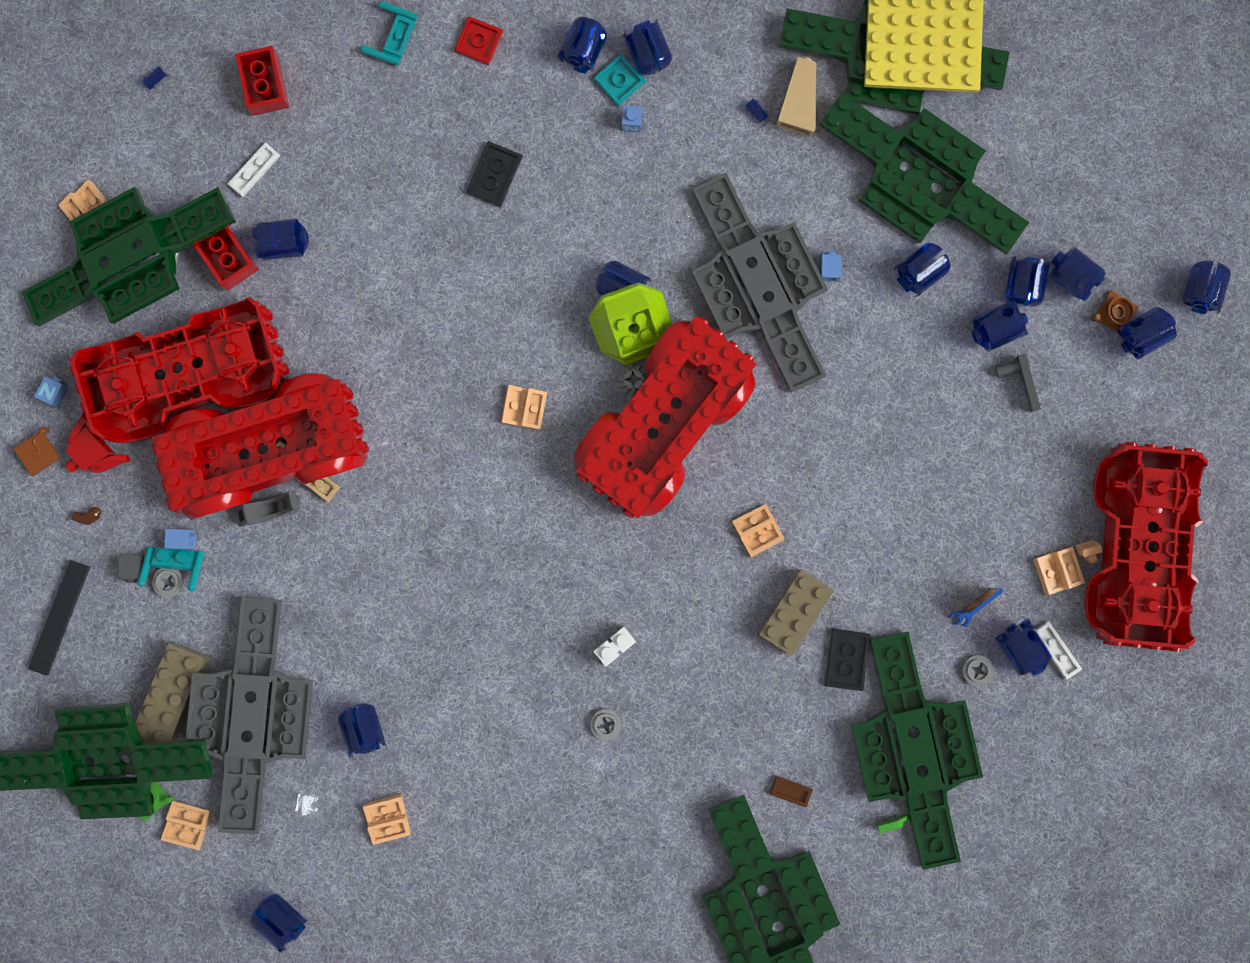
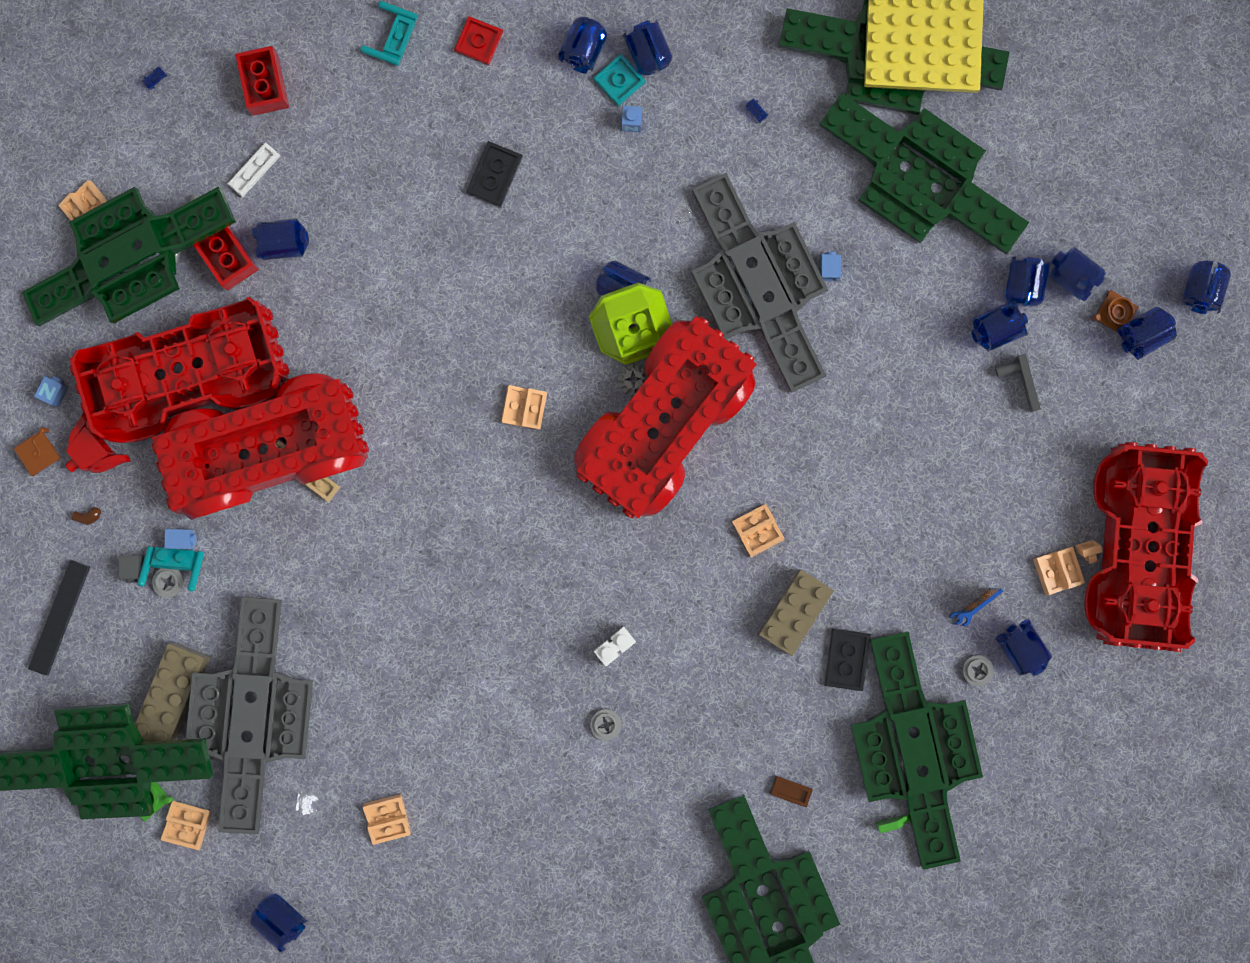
dark grey arch [234,490,300,527] -> none
clear blue cylinder [338,703,387,758] -> none
tan slope [776,57,816,137] -> none
clear blue cylinder [894,243,951,297] -> none
white tile [1032,621,1082,680] -> none

